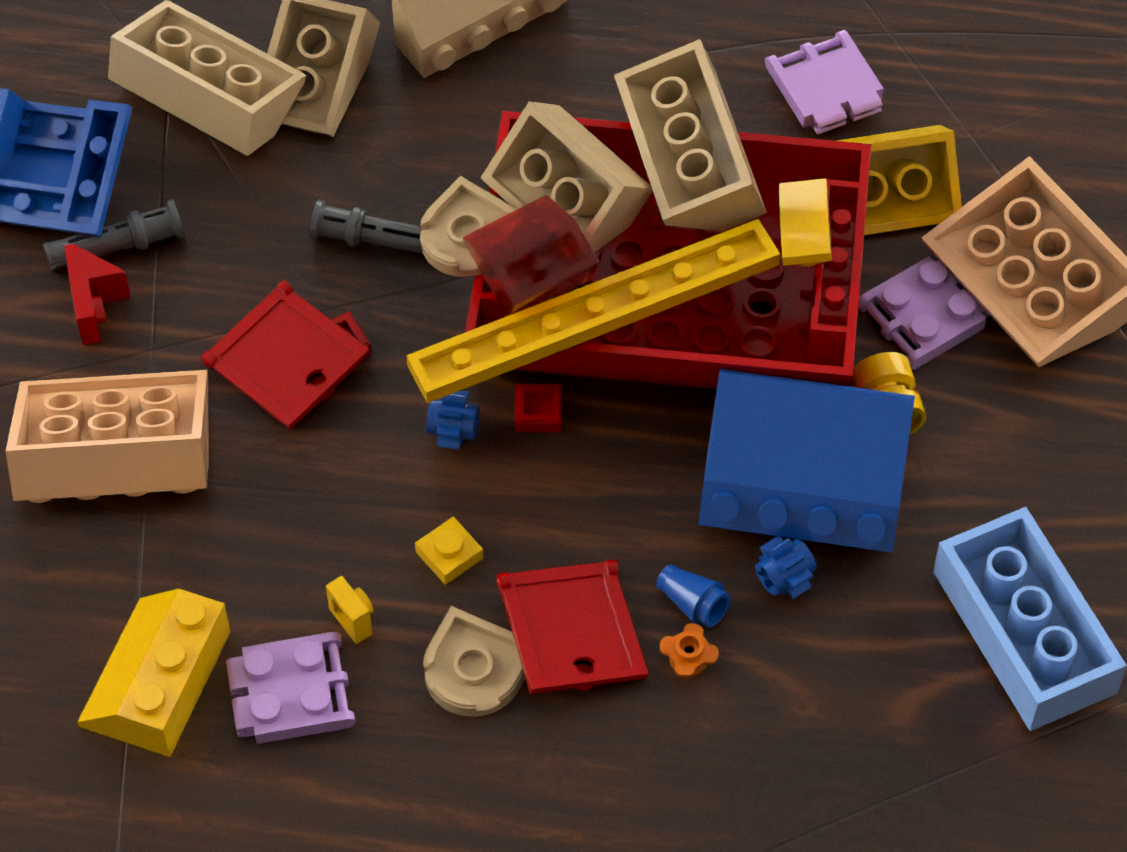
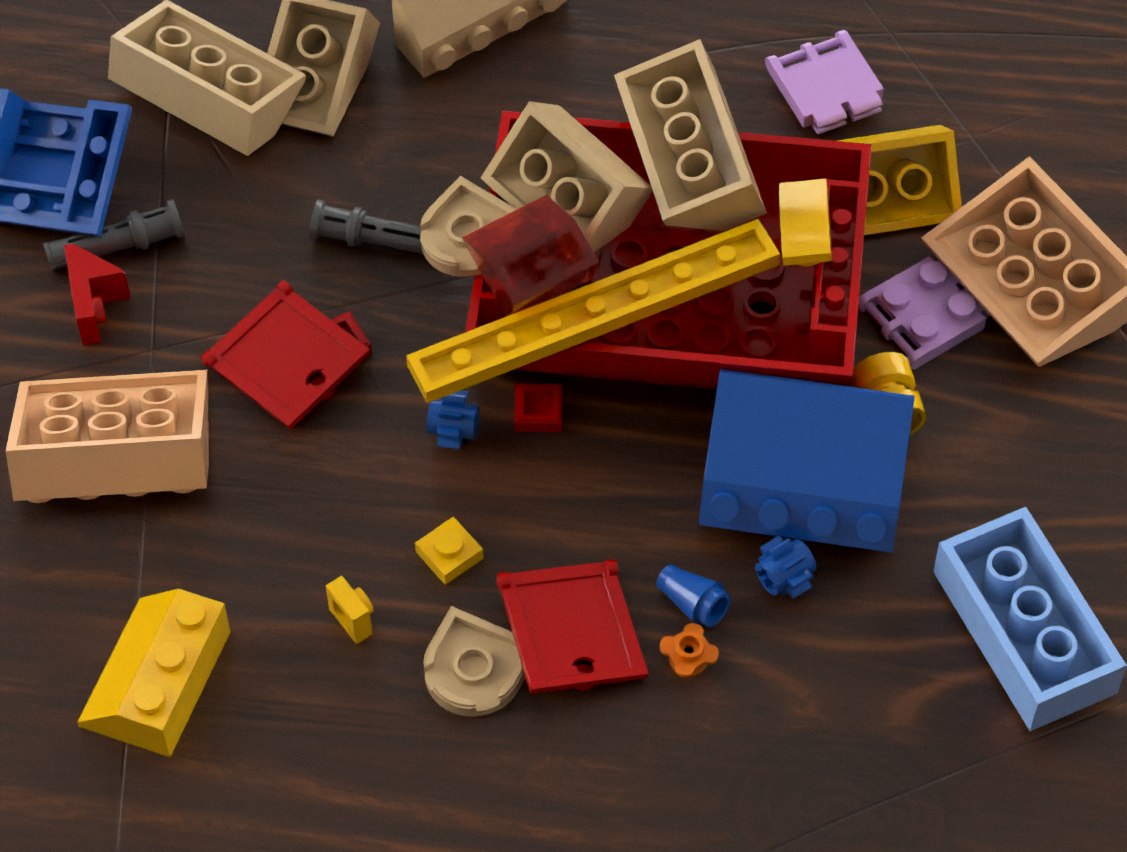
lavender plate [226,632,356,744] -> none

